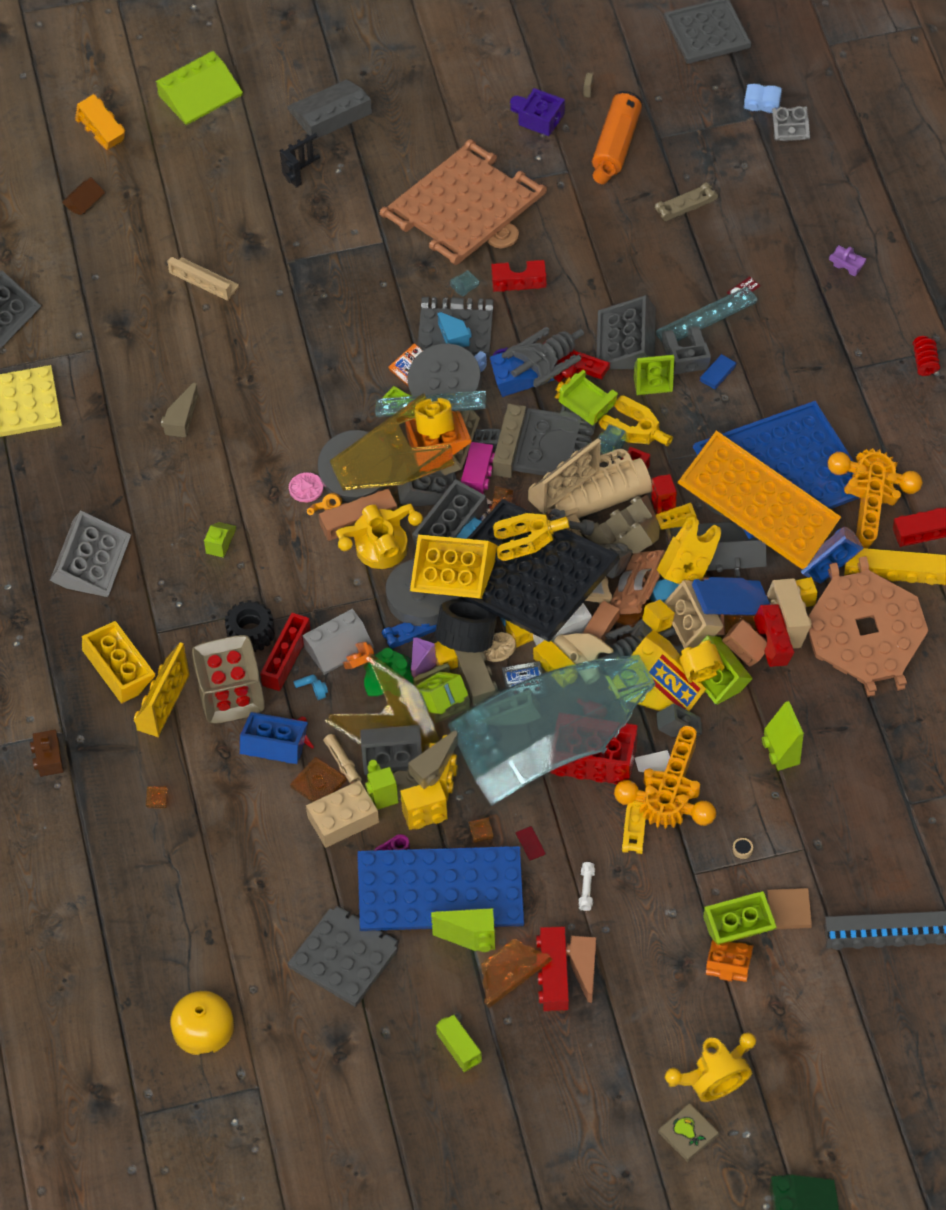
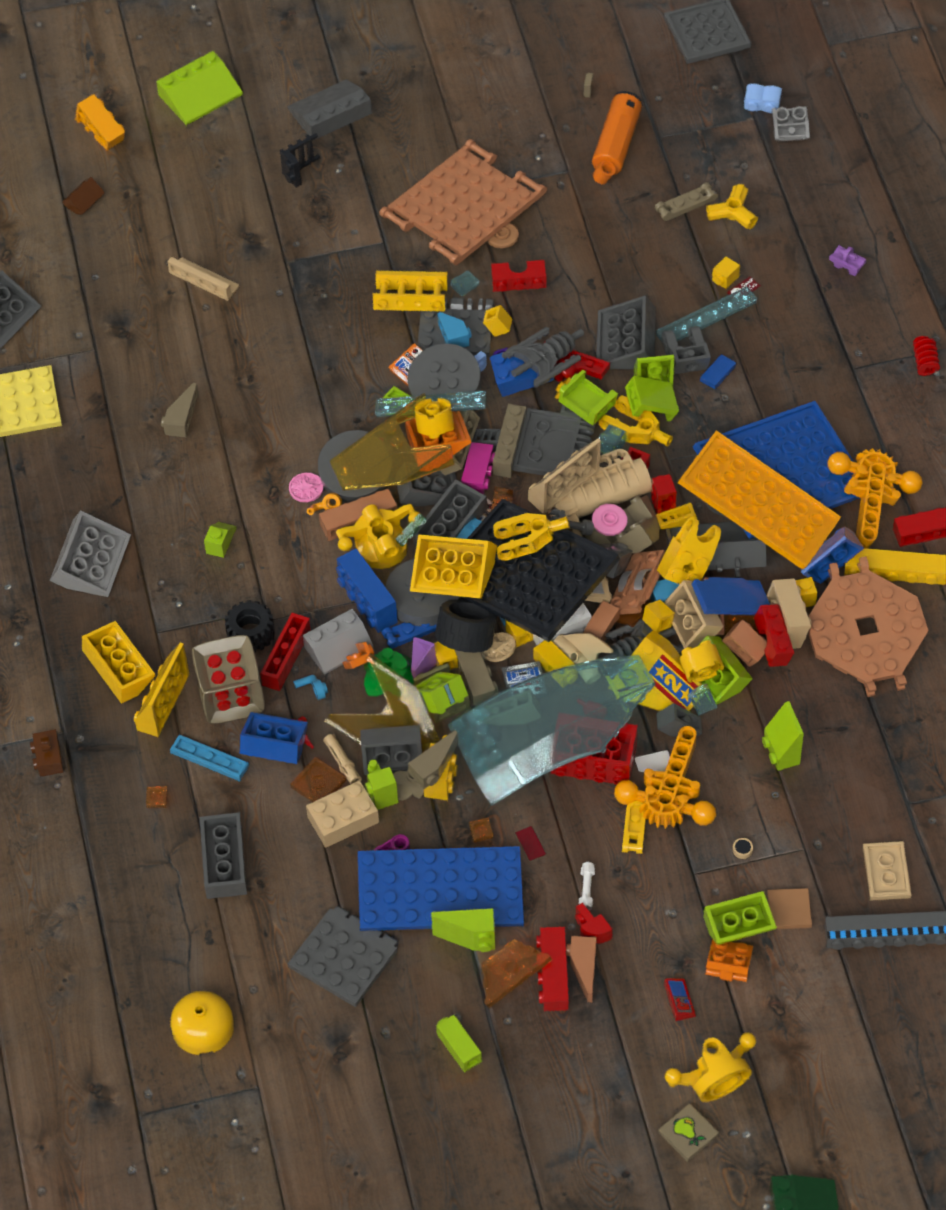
yellow brick [400,779,447,831] -> none
dark purple brick [510,88,565,136] -> none
none -> dark azure tile [170,734,249,781]
none -> dark grey brick [200,812,247,899]
none -> blue brick [336,549,398,633]
none -> yellow fence [373,271,448,311]
none -> clear green axle [396,513,427,546]
none -> yellow brick [483,305,512,337]
none -> red brick [575,903,612,944]
none -> bright pink wheel [592,504,627,536]
none -> lime panel [625,376,679,422]
none -> slope [664,978,696,1021]
none -> clear light blue tile [687,684,717,716]
none -> yellow piece [706,184,758,229]
none -> yellow brick [712,257,740,289]
none -> tan tile [863,841,911,901]

